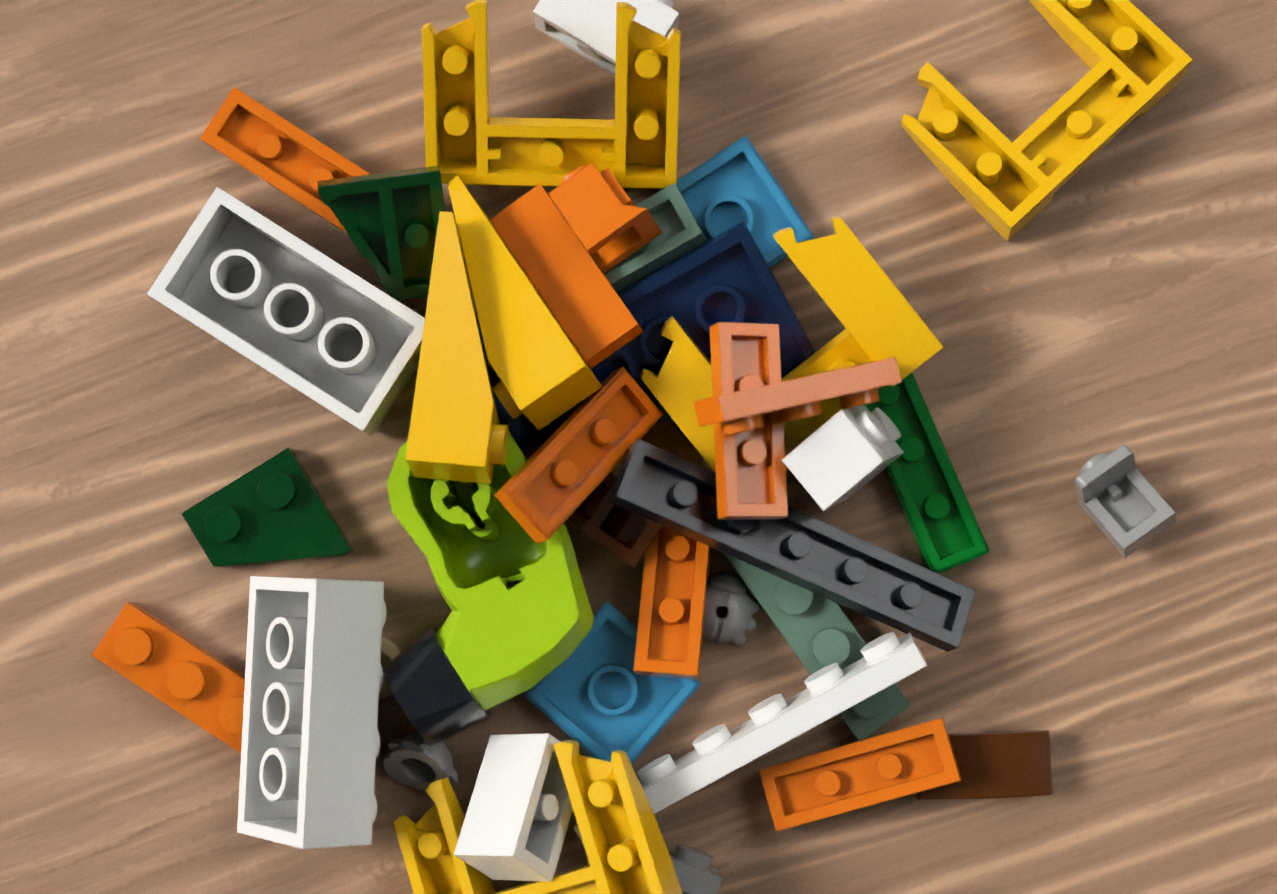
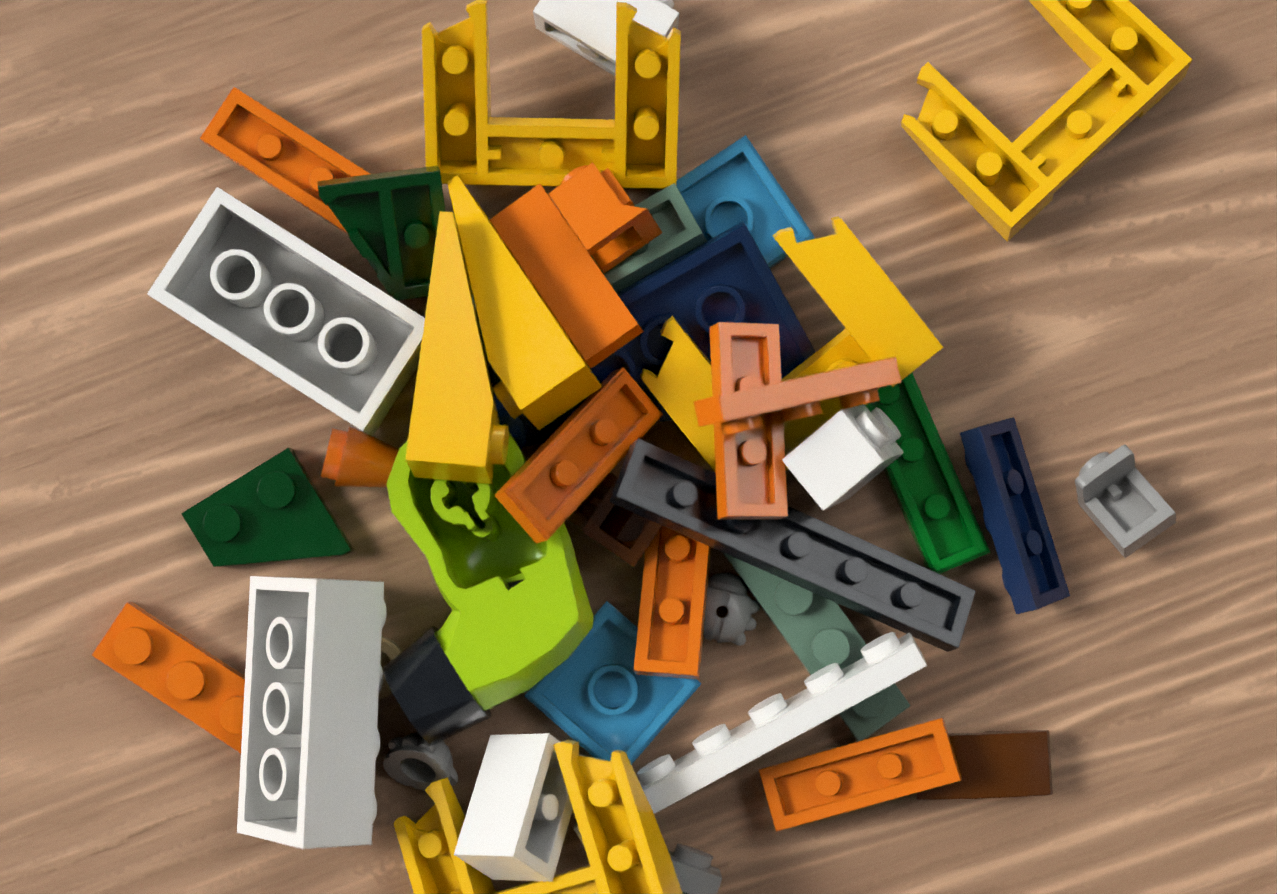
none -> orange cone [321,426,399,488]
none -> dark blue plate [960,417,1070,614]

